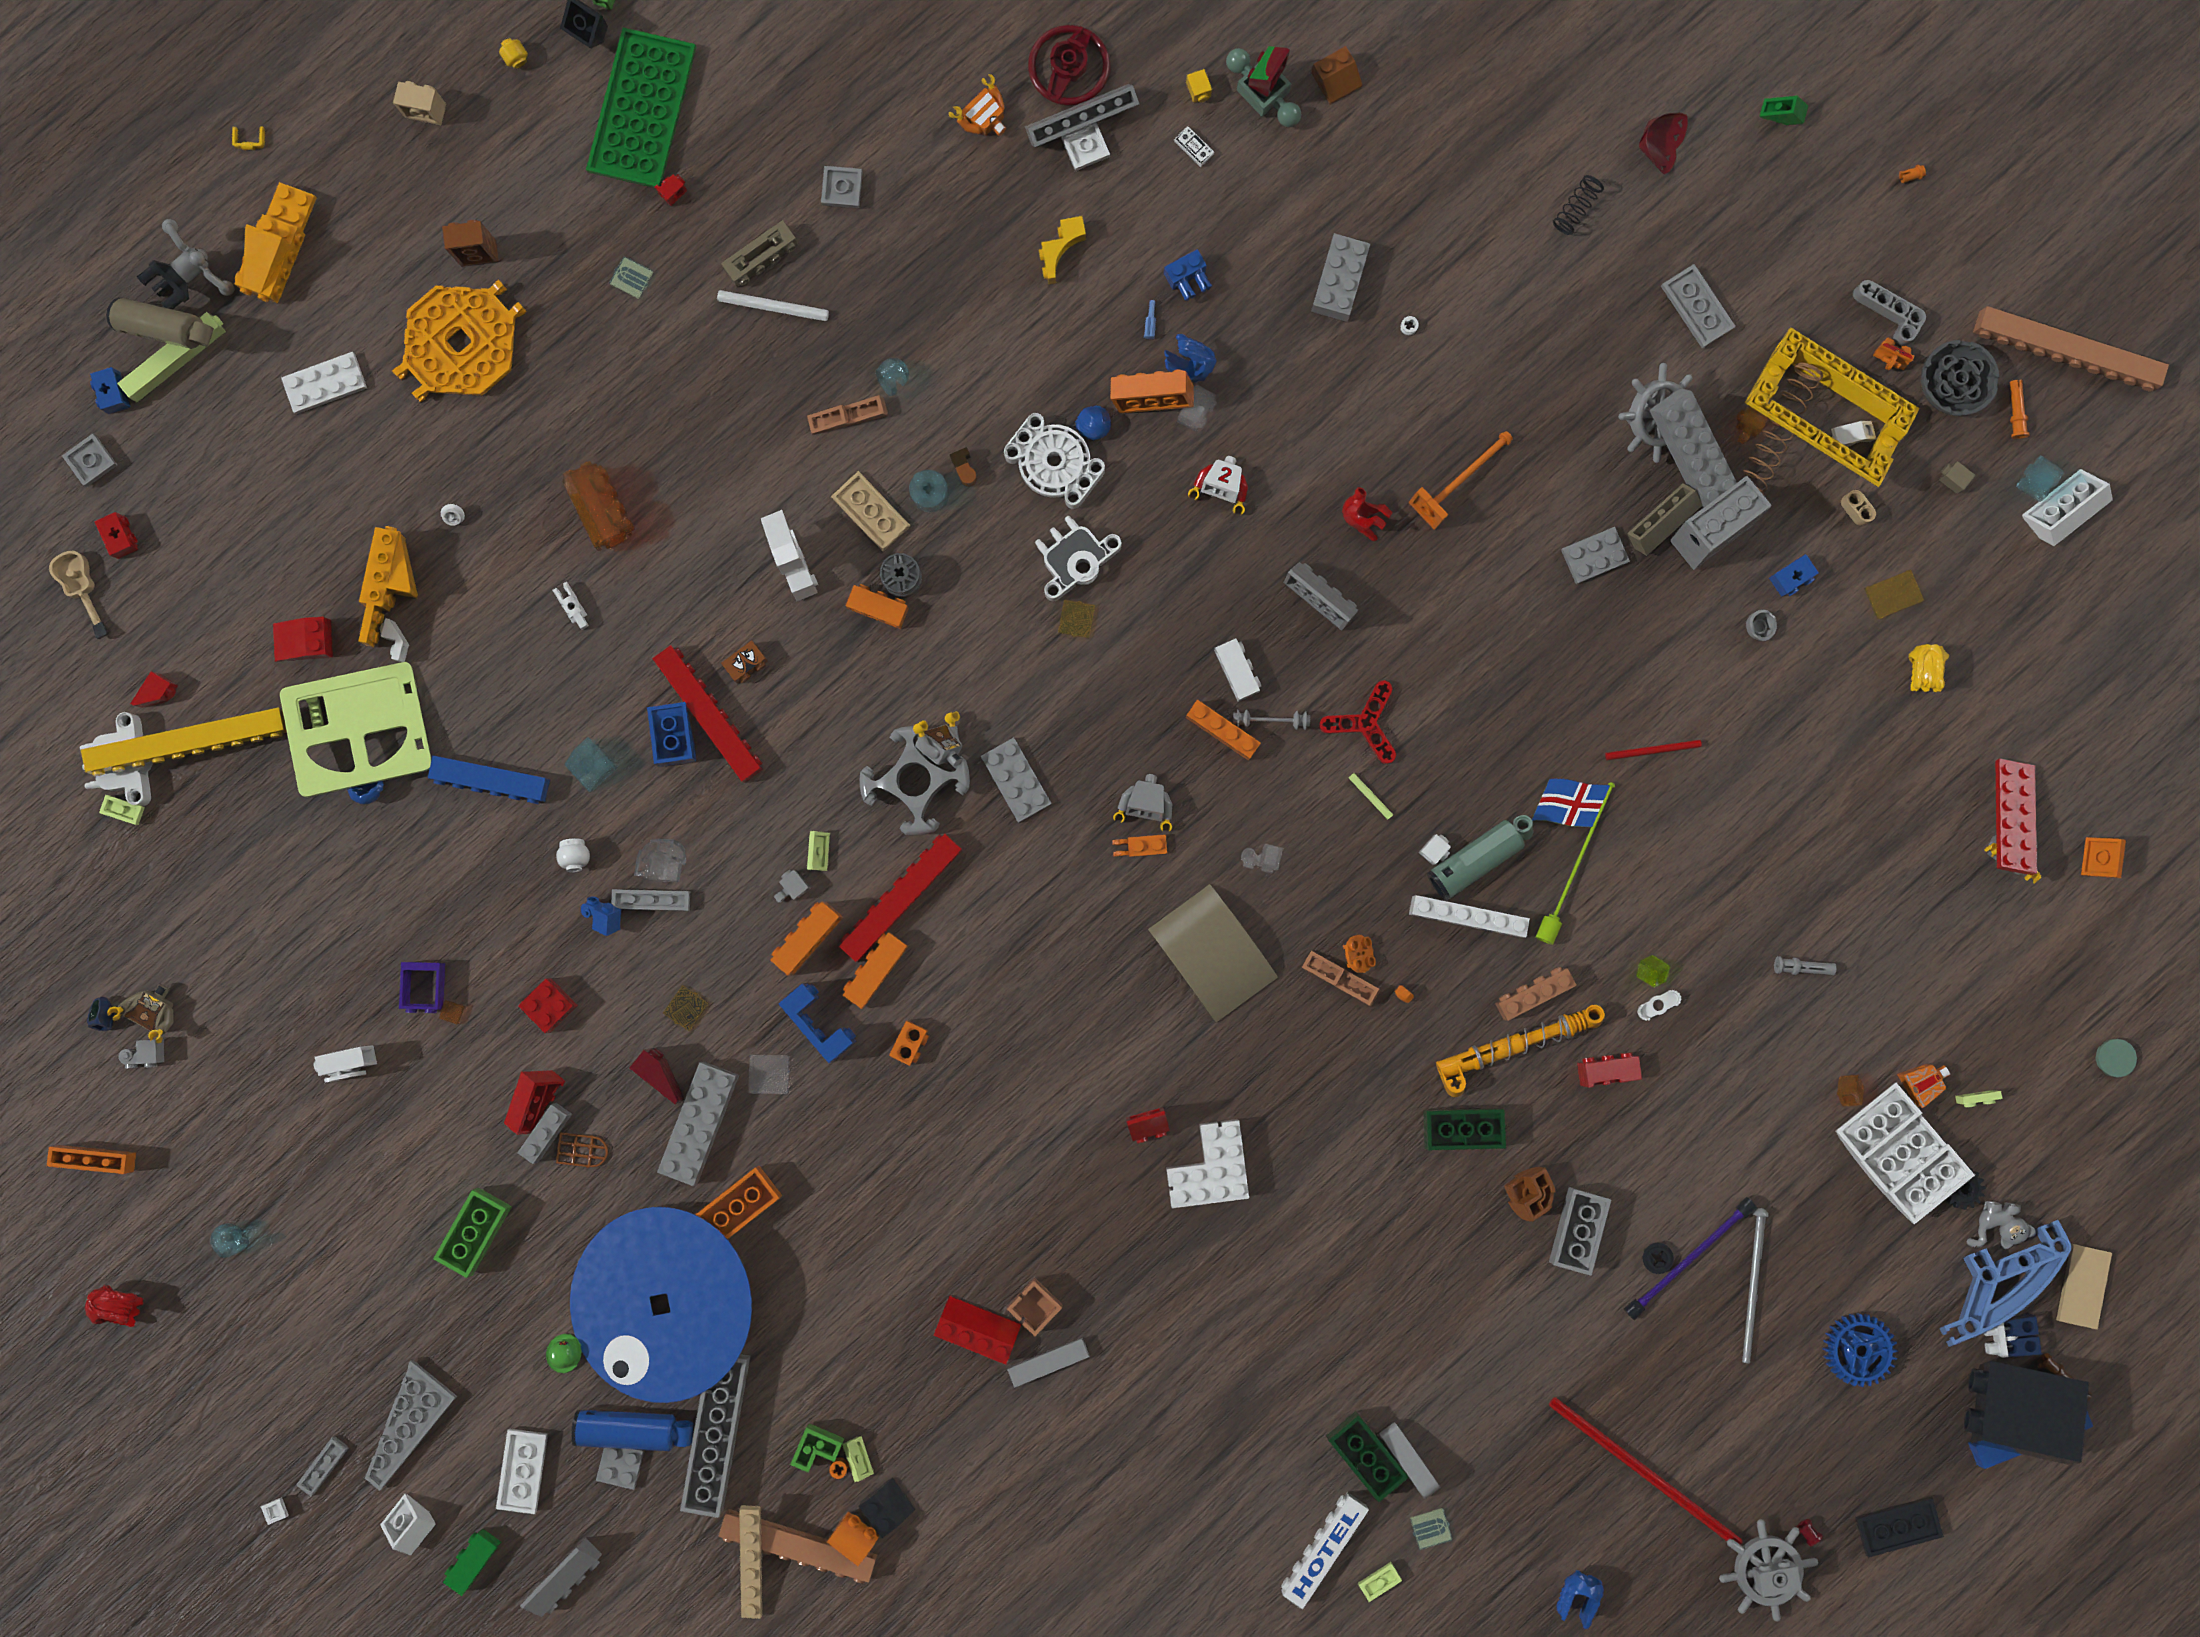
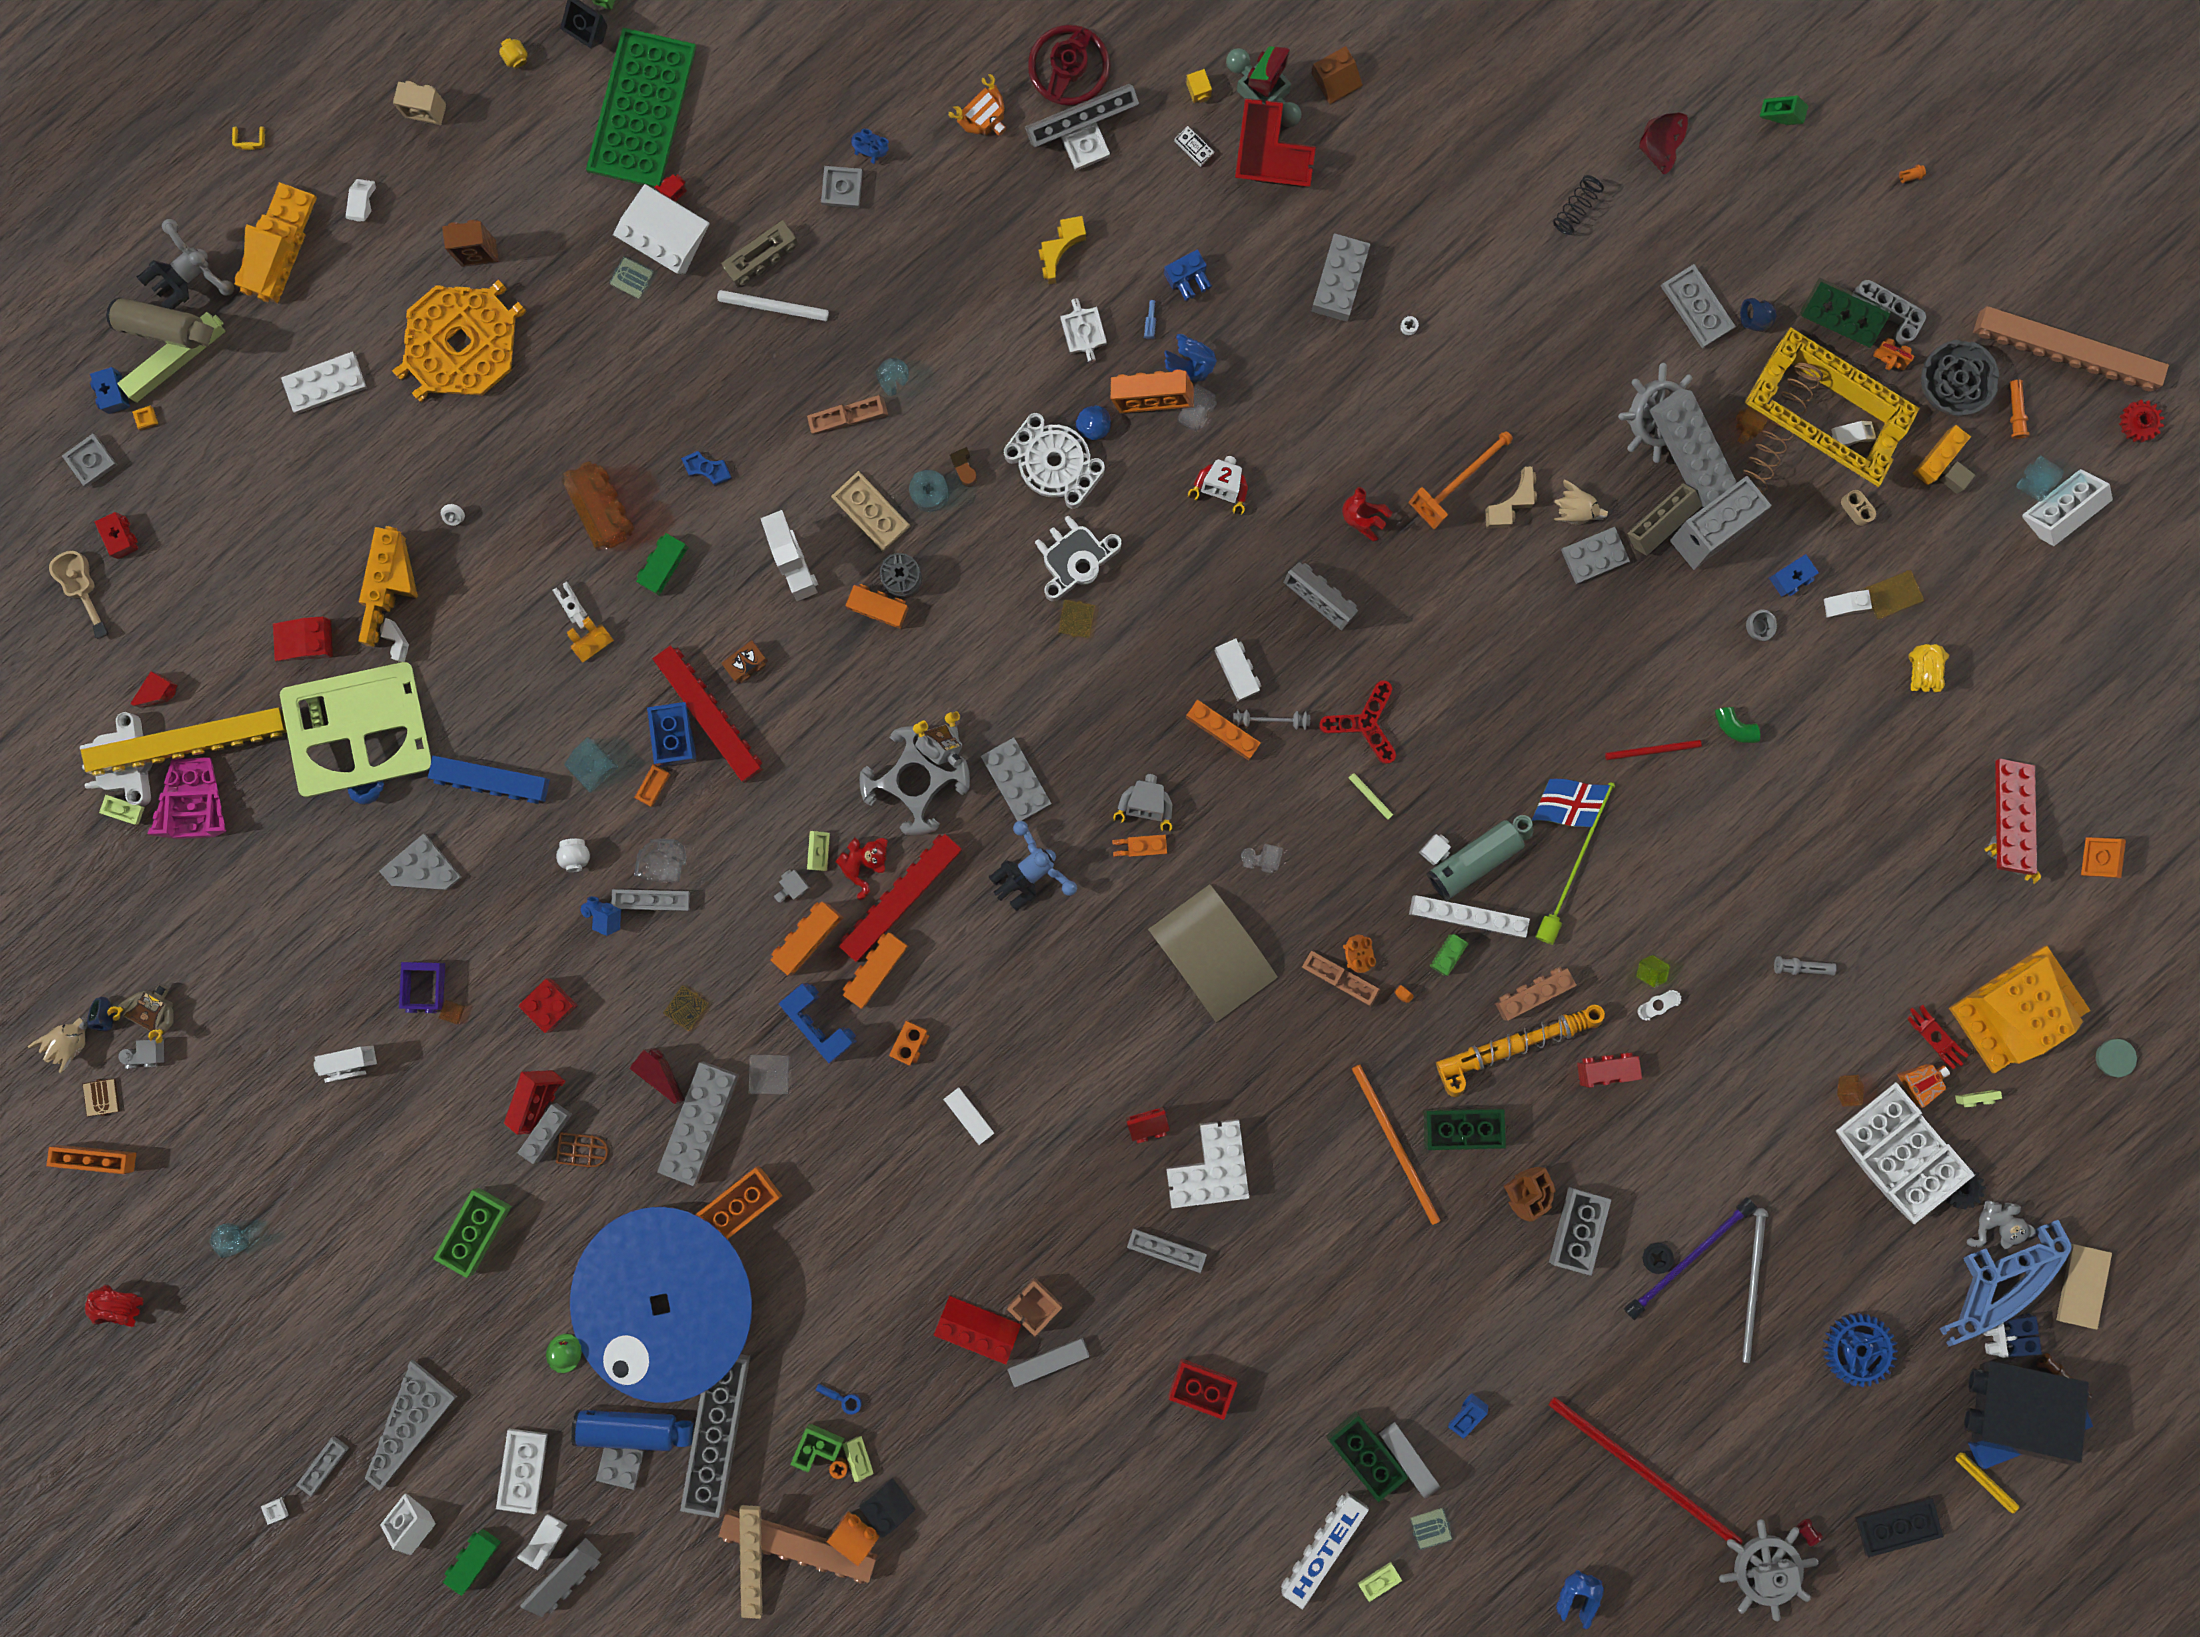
none -> tan piece [28,1017,88,1073]
none -> piece [82,1078,120,1117]
none -> light orange tile [132,406,159,431]
none -> dark pink wedge [148,758,226,839]
none -> white slope [346,179,376,221]
none -> light grey plate [379,834,462,890]
none -> white panel [518,1514,567,1570]
none -> light orange plate [567,616,614,662]
none -> white slope [613,184,710,274]
none -> orange tile [634,765,671,807]
none -> green brick [636,533,689,596]
none -> blue tile [681,451,732,486]
none -> blue piece [815,1384,862,1415]
none -> red animal [835,837,888,900]
none -> blue plate [851,129,889,164]
none -> white tile [943,1087,994,1145]
none -> wheel [989,821,1077,911]
none -> white plate [1060,298,1107,362]
none -> light grey plate [1127,1228,1207,1273]
none -> red brick [1168,1358,1237,1420]
none -> red piece [1235,98,1316,187]
none -> orange piece [1352,1064,1441,1225]
none -> bright green brick [1430,934,1468,976]
none -> blue plate [1448,1393,1488,1439]
none -> tan arch [1485,467,1537,529]
none -> tan piece [1554,480,1608,525]
none -> green cylinder [1715,707,1760,743]
none -> dark blue helmet [1740,298,1777,332]
none -> dark green brick [1800,277,1891,348]
none -> white slope [1824,590,1872,618]
none -> red piece [1907,1005,1969,1069]
none -> light orange brick [1913,425,1971,485]
none -> light orange wedge [1949,946,2091,1073]
none -> yellow axle [1955,1452,2019,1514]
none -> red gear [2119,400,2165,443]

